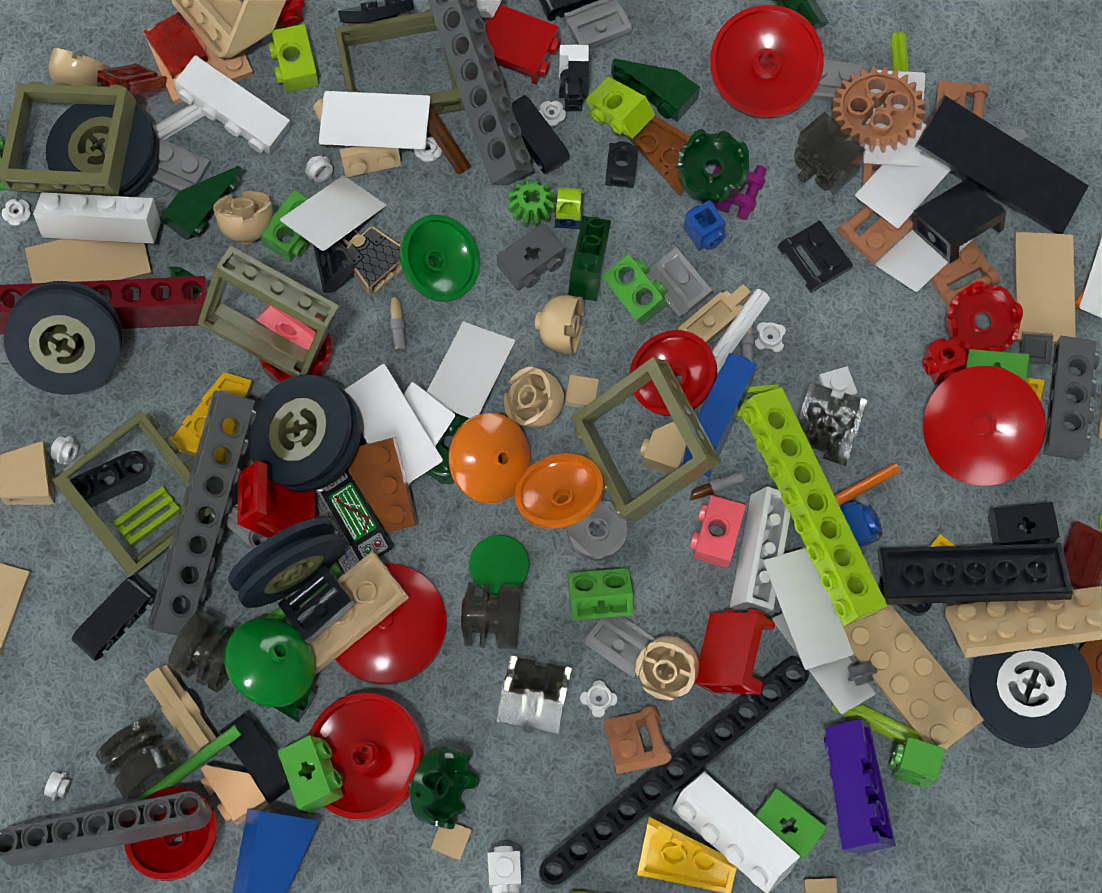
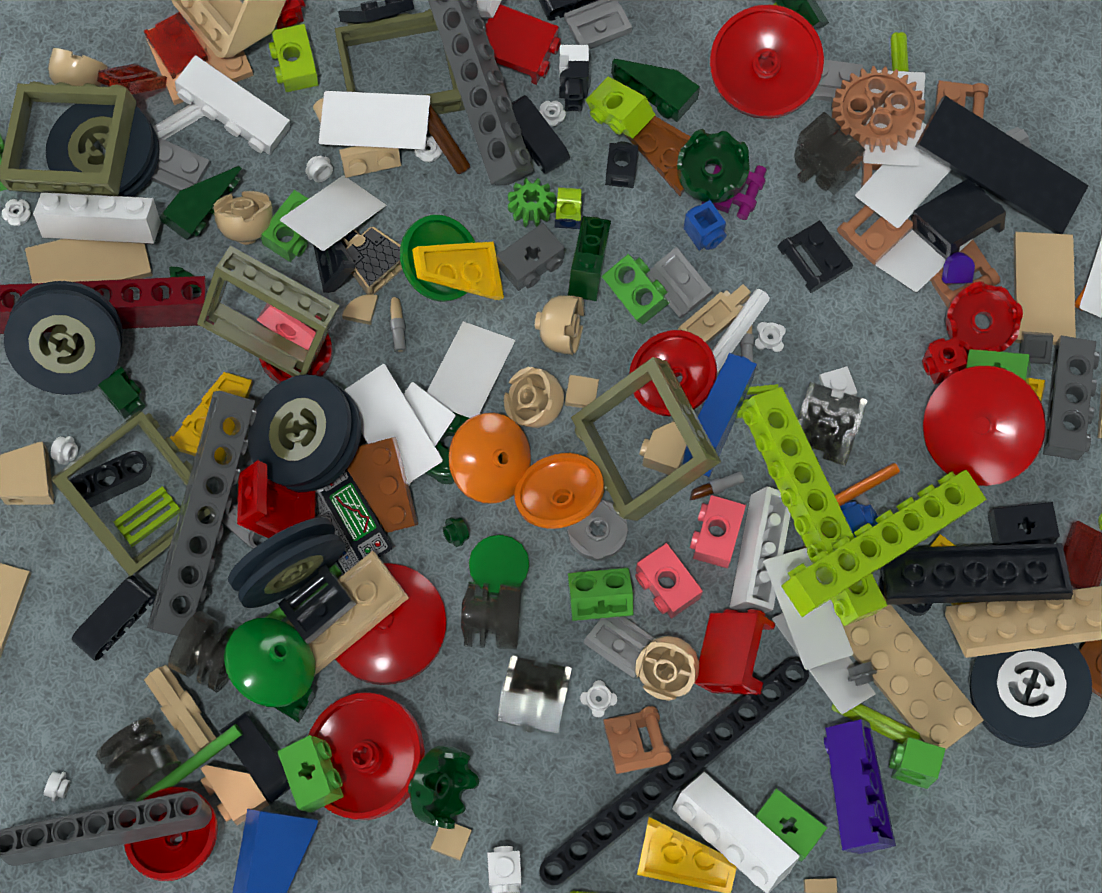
none -> dark green brick [98,367,145,419]
none -> tan tile [342,294,378,325]
none -> yellow wing [412,241,504,300]
none -> dark green plate [443,517,469,547]
none -> coral brick [635,543,703,619]
none -> lime brick [781,470,987,617]
none -> dark purple tile [942,252,975,284]

